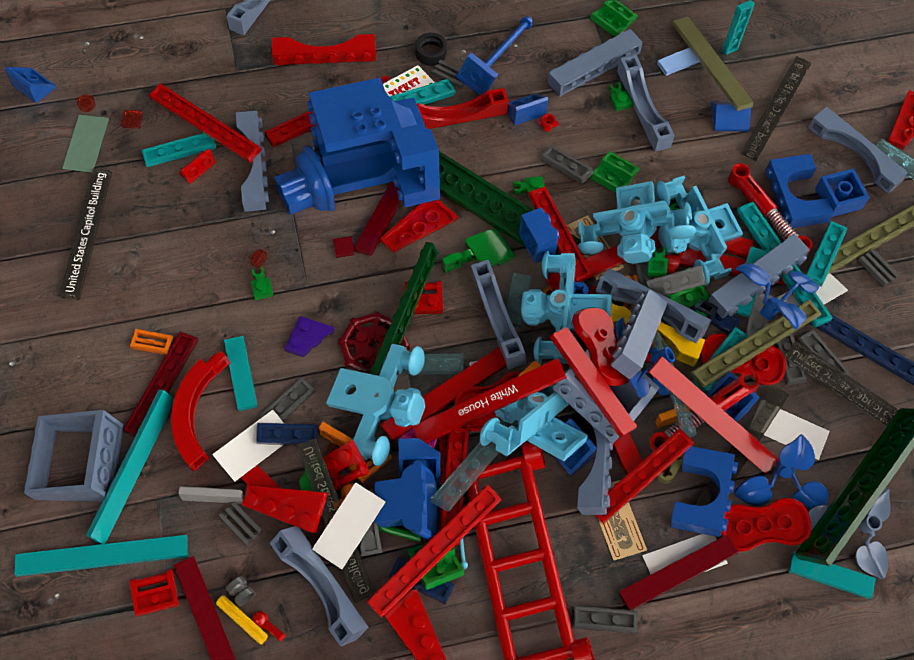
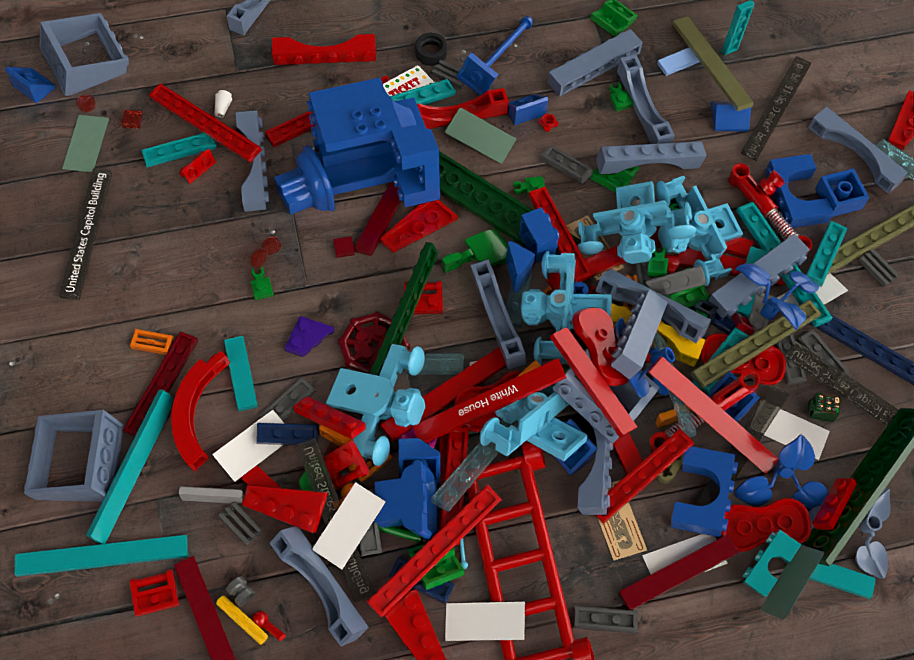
none -> sand blue windscreen [39,13,129,96]
none -> white cone [214,90,232,118]
none -> clear red tile [262,237,281,255]
none -> red plate [293,396,366,439]
none -> sand green sticker [445,108,517,164]
none -> white sticker [445,602,525,641]
none -> blue slope [506,241,535,293]
none -> sand blue arch [596,141,707,174]
none -> dark red tile [732,313,755,336]
none -> teal arch [742,530,801,597]
none -> red wheel [759,170,785,195]
none -> sand green sticker [760,545,824,620]
none -> brick [808,393,840,422]
none -> red plate [812,478,857,530]

